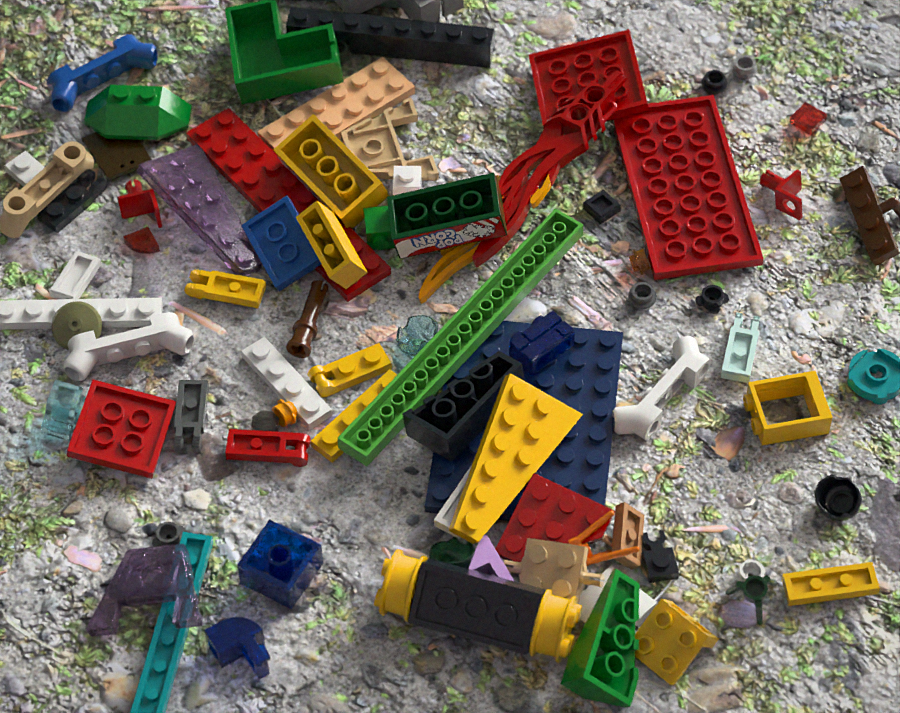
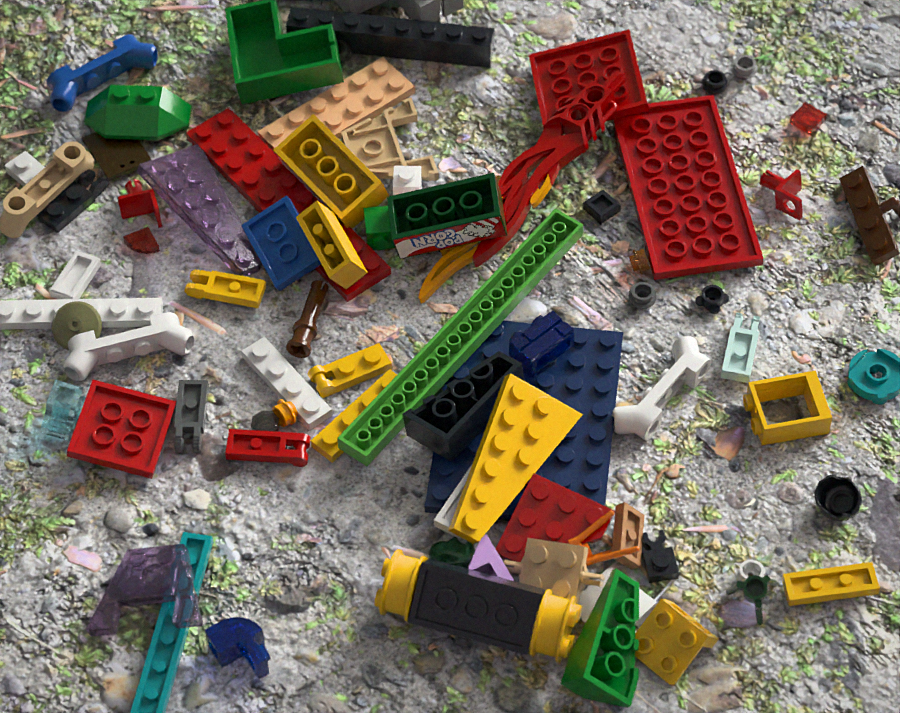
dark grey plate [152,522,186,552] -> none
clear blue brick [237,519,323,609] -> none
clear light blue hair [396,315,439,357] -> none

